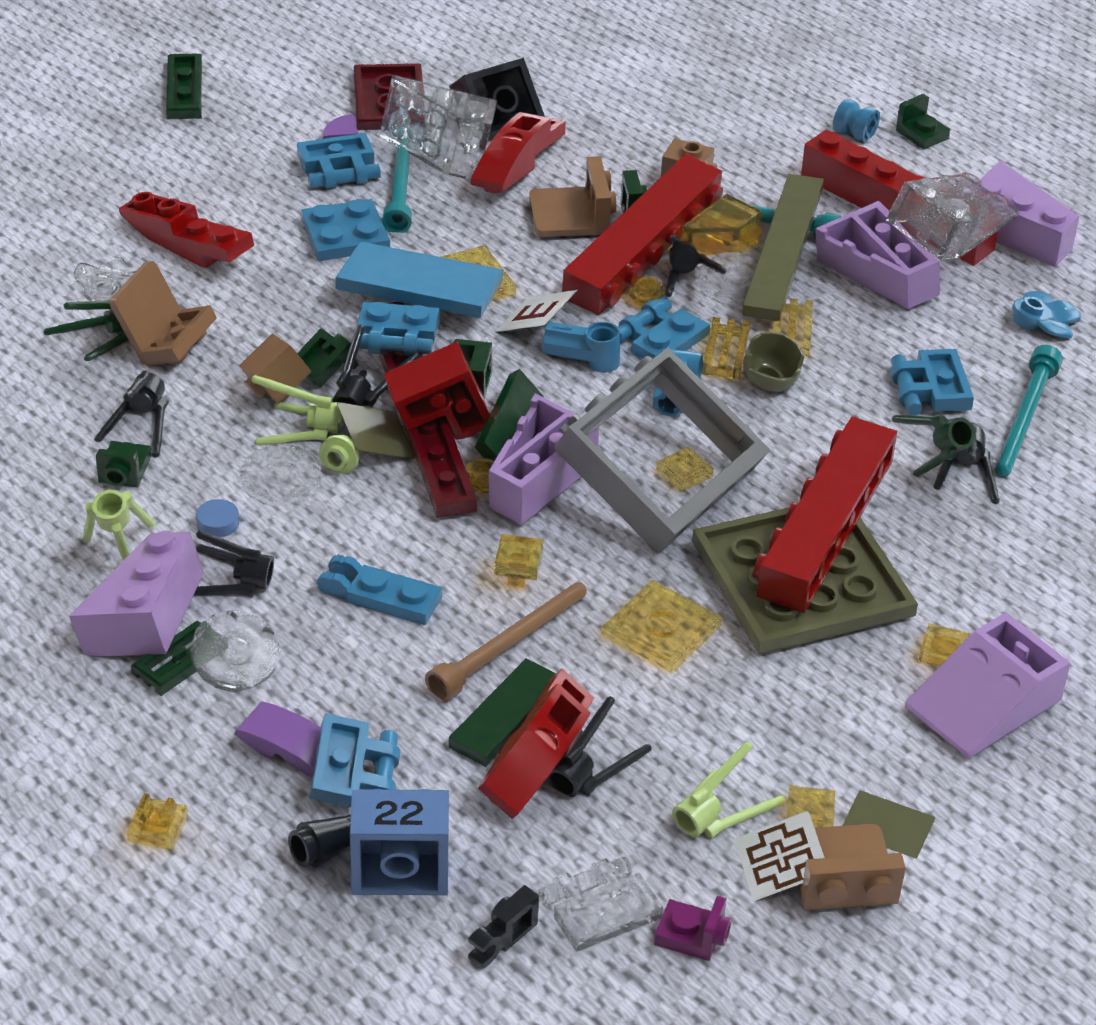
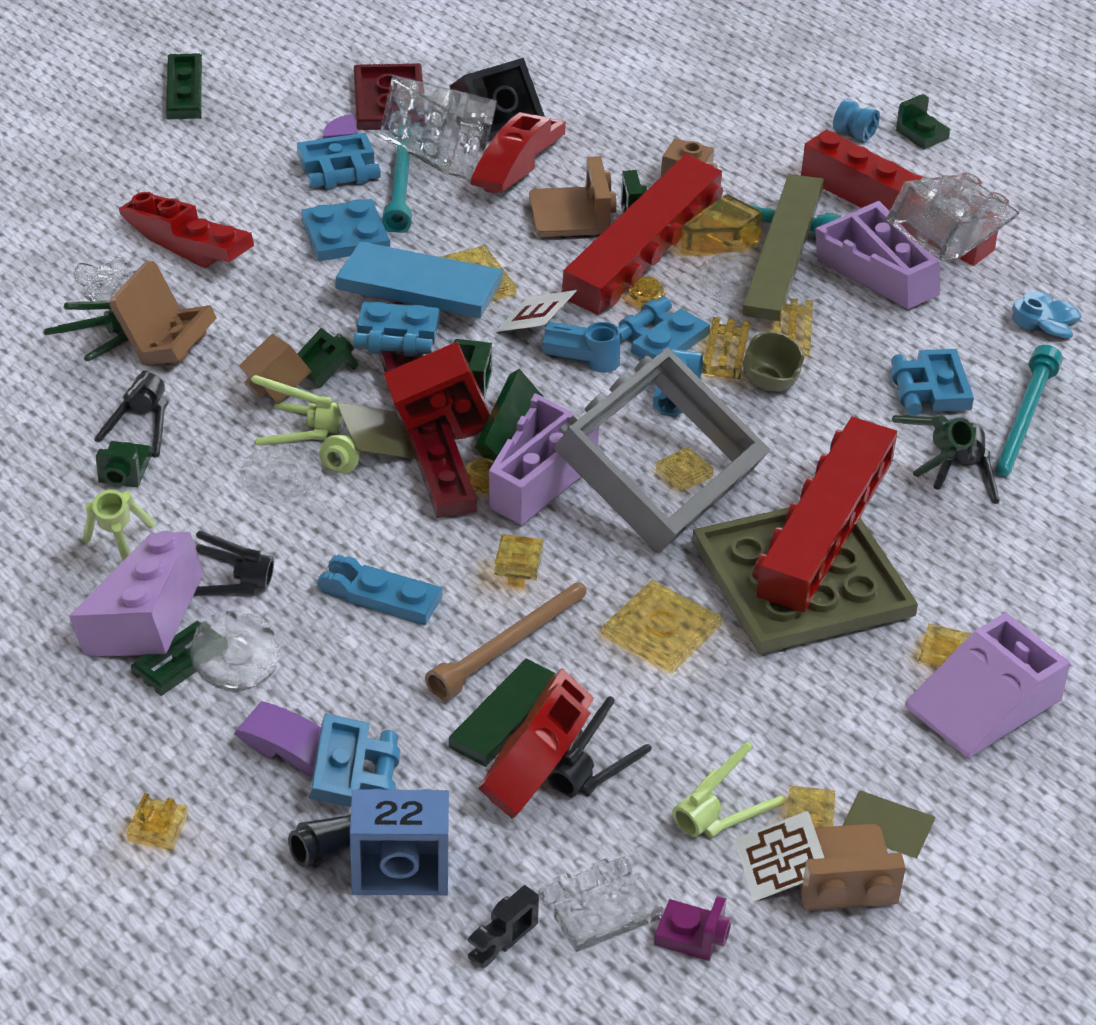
medium blue tile [196,499,239,537] -> none
black plant [332,324,420,407] -> none
black plant [665,235,726,297] -> none
lavender wedge [964,161,1079,267] -> none

